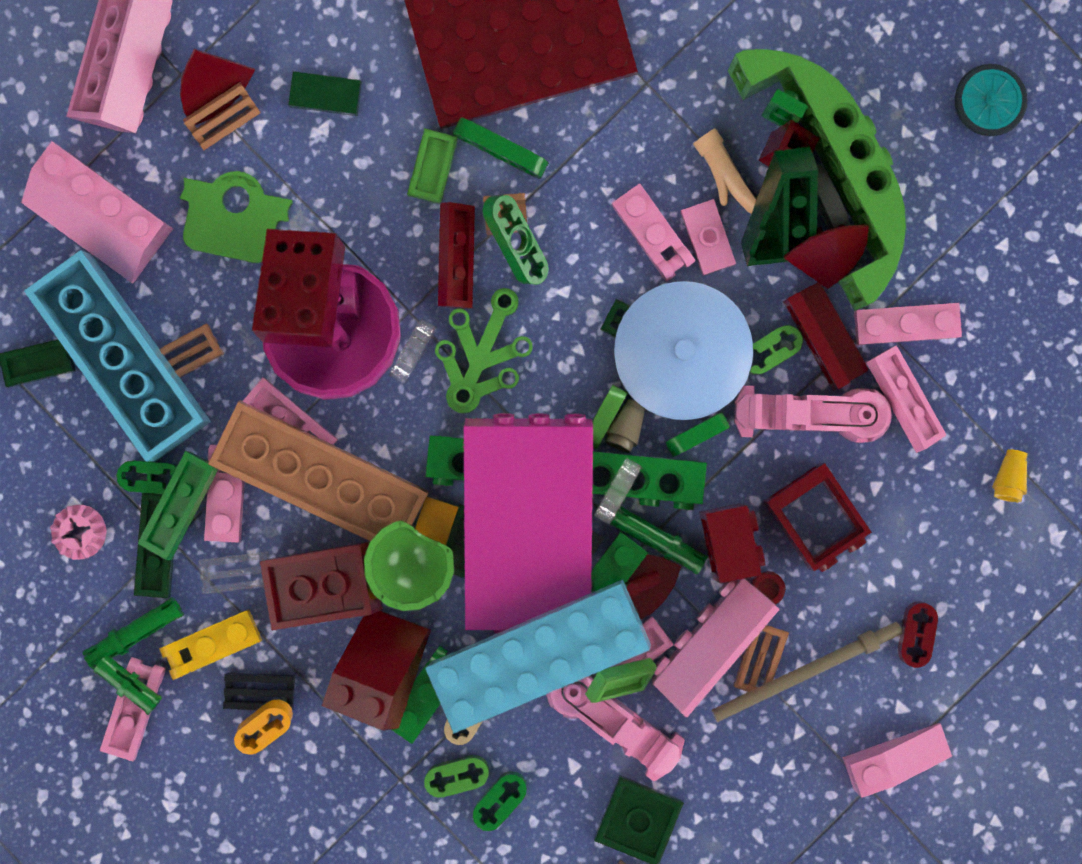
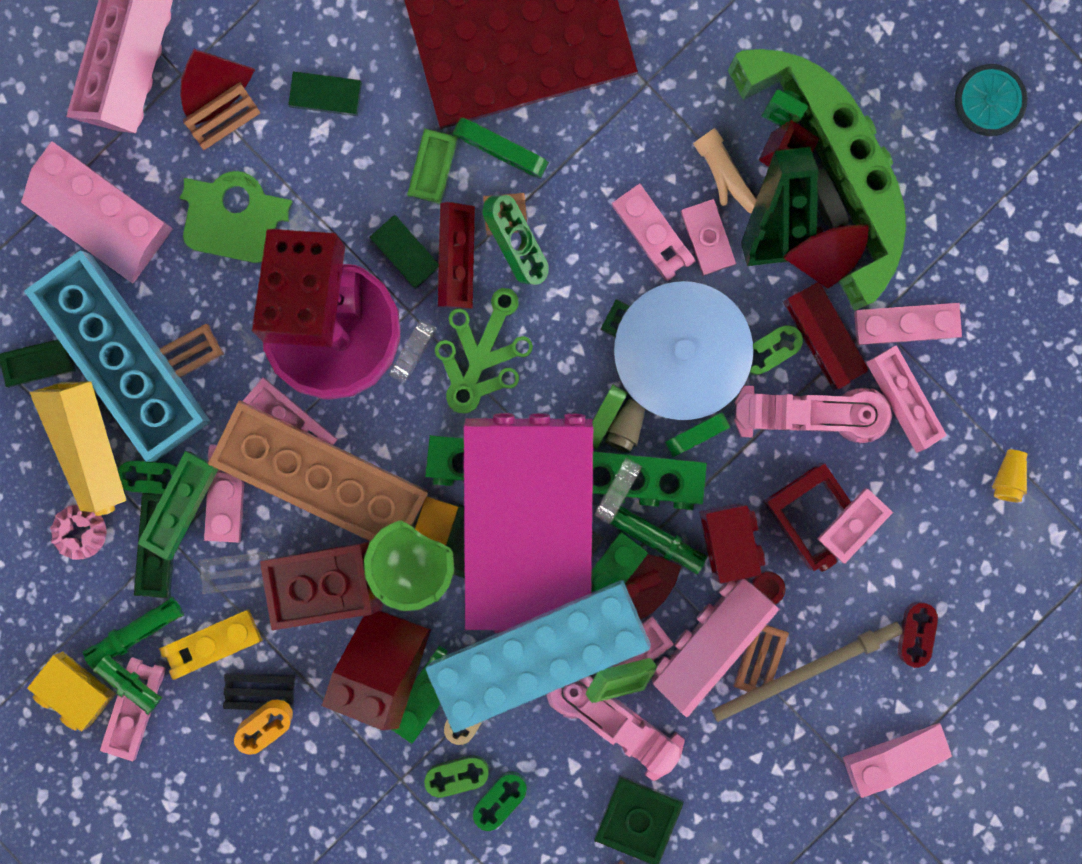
none -> yellow brick [27,651,116,732]
none -> yellow slope [30,381,126,516]
none -> dark green tile [369,214,439,289]
none -> bright pink plate [817,488,893,564]

